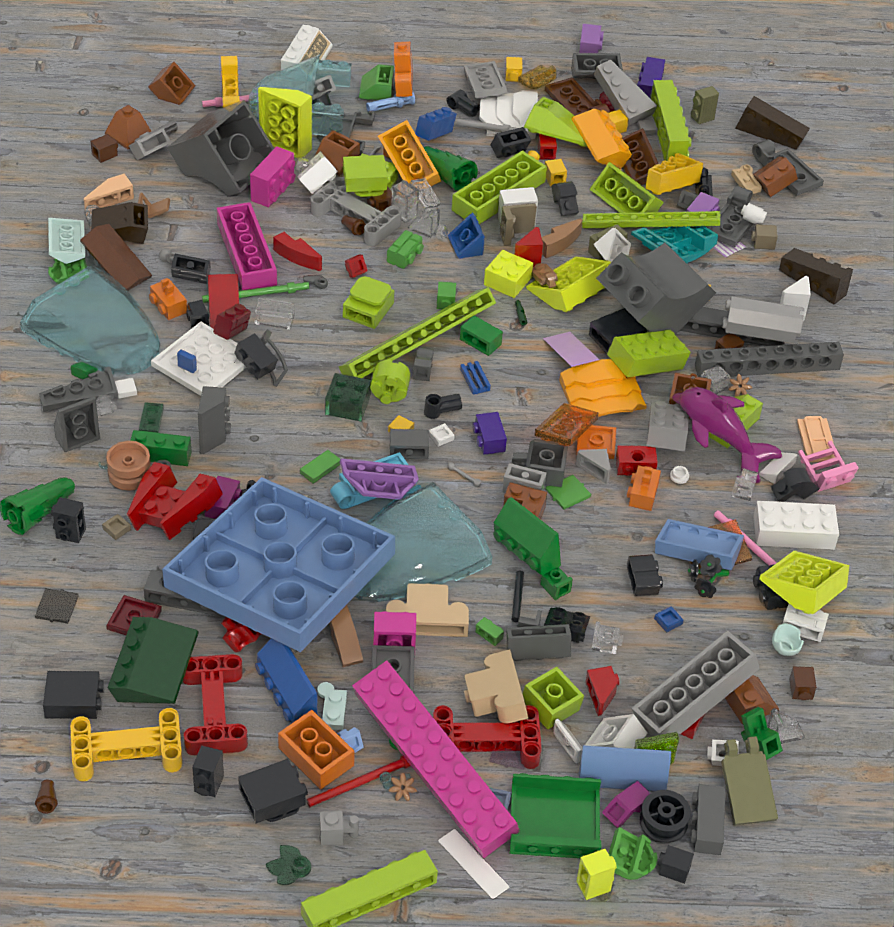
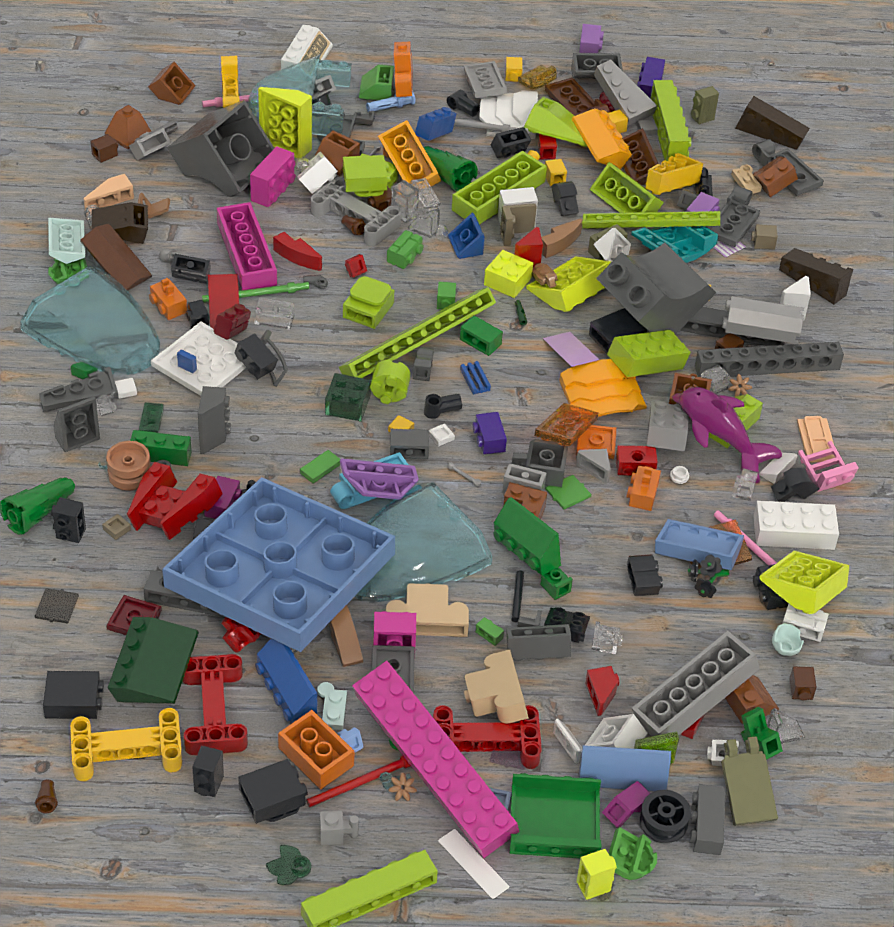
lime brick [522,667,584,730] -> none
blue tile [654,606,684,633] -> none
black brick [657,845,694,884] -> none
white brick [741,203,767,225] -> none

